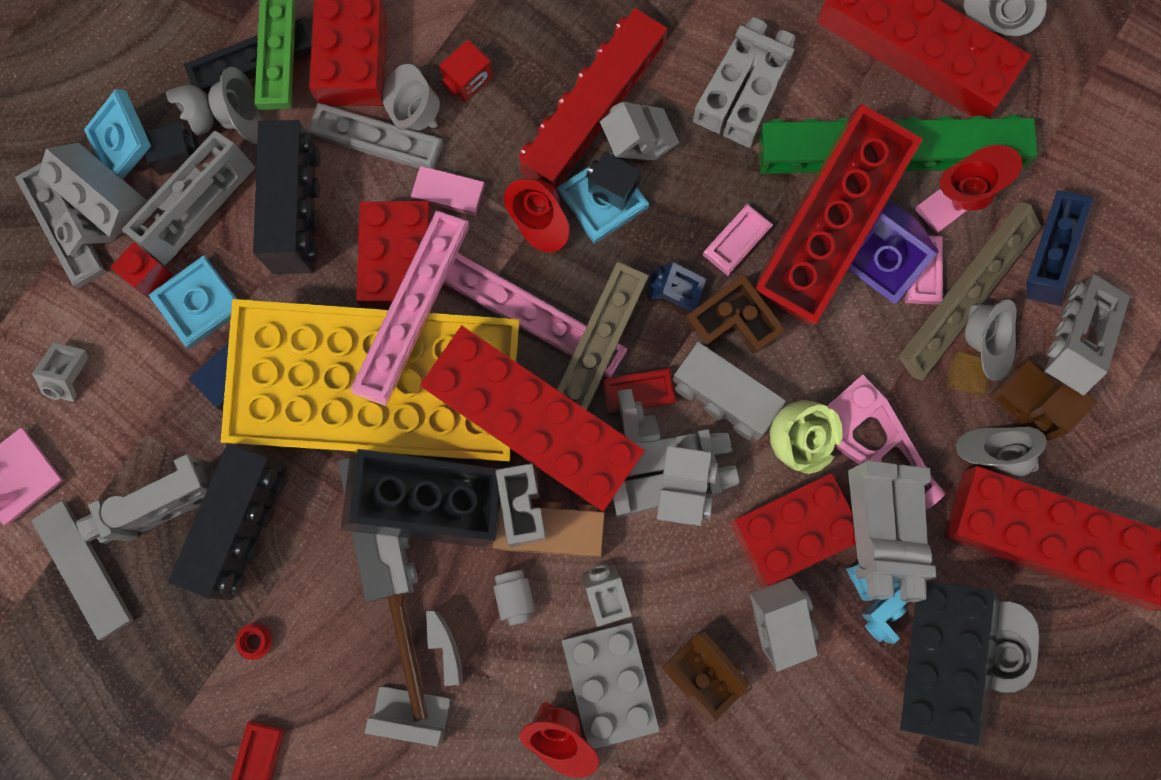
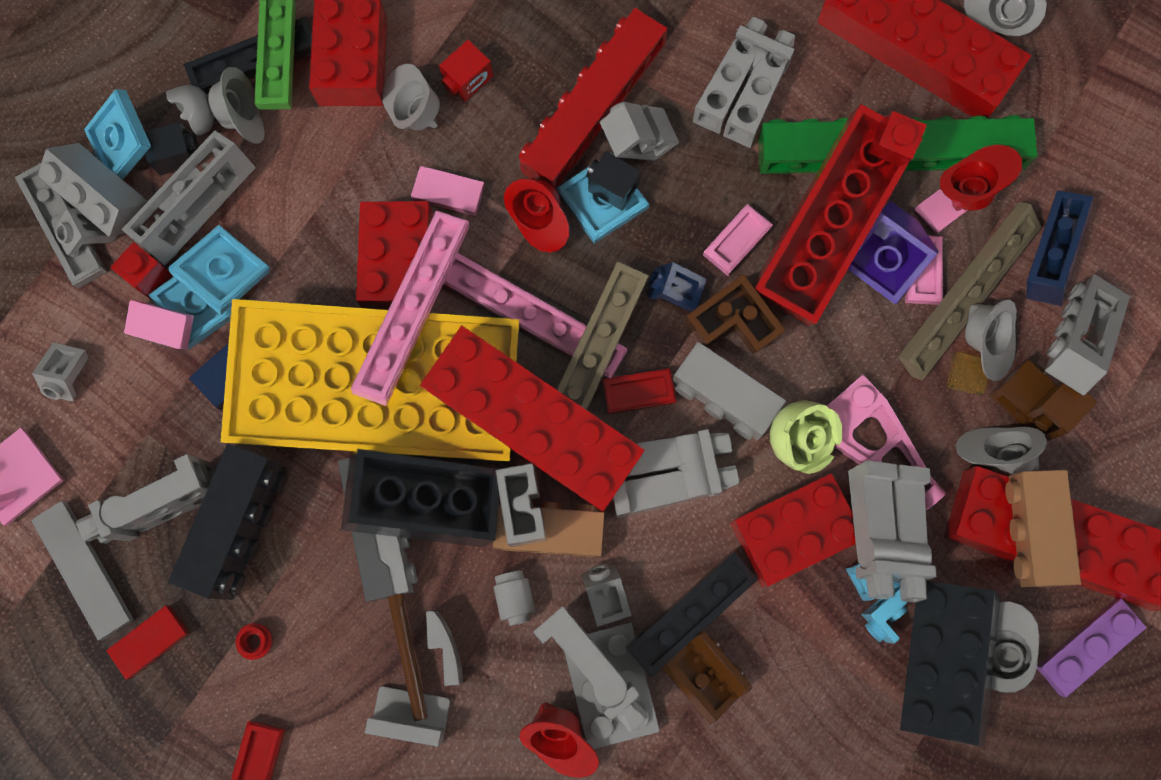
black brick [253,120,321,274] -> none
light grey tile [307,103,443,169] -> none
light grey bracket [618,389,660,444] -> none
light grey brick [657,446,718,527] -> none
light grey brick [750,578,819,672] -> none
none -> red tile [106,605,190,680]
none -> bright pink tile [124,300,194,349]
none -> medium azure tile [169,225,270,315]
none -> light grey hips [533,606,648,732]
none -> black plate [625,552,758,677]
none -> red brick [868,111,927,167]
none -> medium nougat brick [1006,470,1081,587]
none -> medium lavender plate [1037,598,1147,697]

